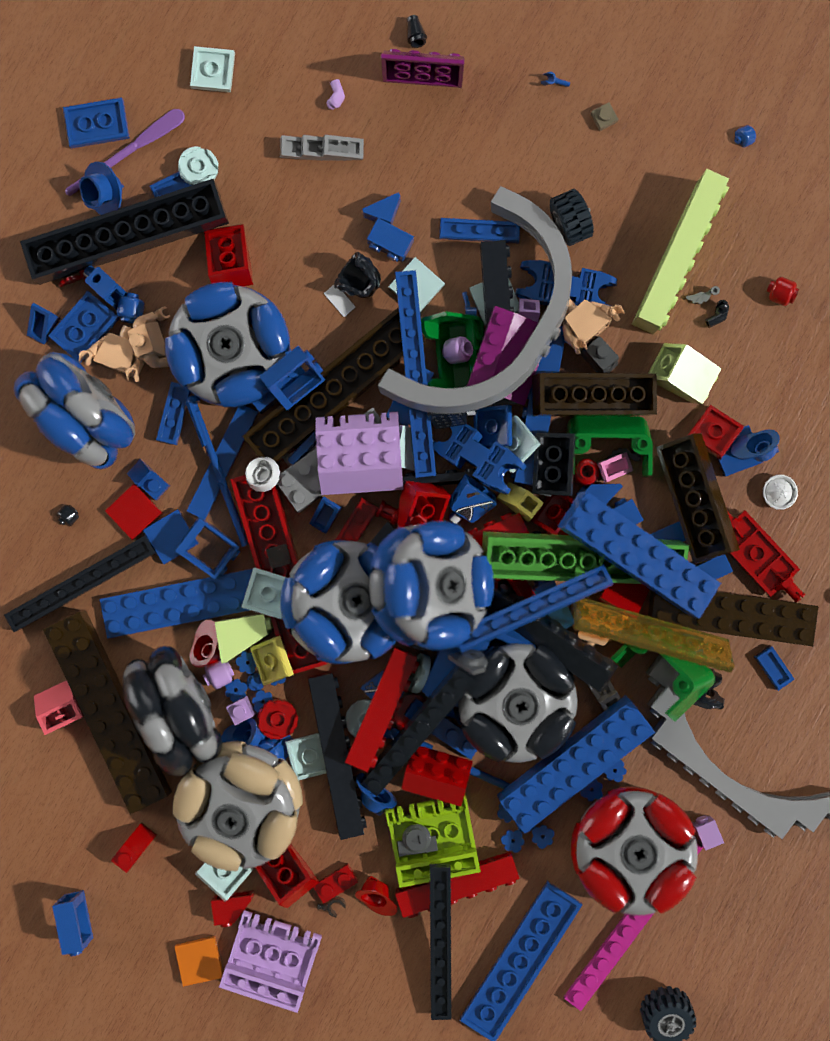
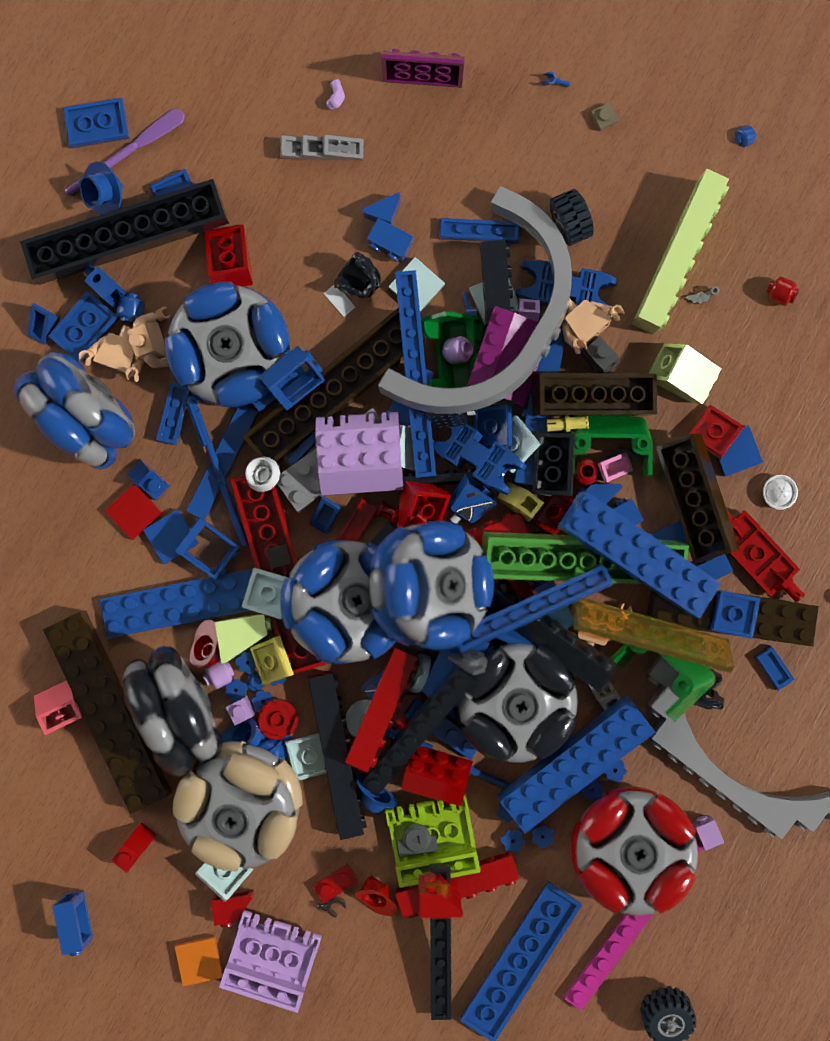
black plate [4,535,156,632] -> none
black piece [56,505,79,526] -> none
red piece [58,270,87,287] -> none
light aqua tile [178,146,218,185] -> none
light aqua plate [190,46,235,92] -> none
red slope [255,843,319,908] -> none
black cone [407,15,427,48] -> none
red tile [599,583,650,620] -> none
black arm [705,300,729,328] -> none
blue piece [731,429,780,462] -> none
none -> red slope [418,872,463,918]
none -> light yellow pin [547,415,589,432]
none -> blue tile [710,590,760,639]

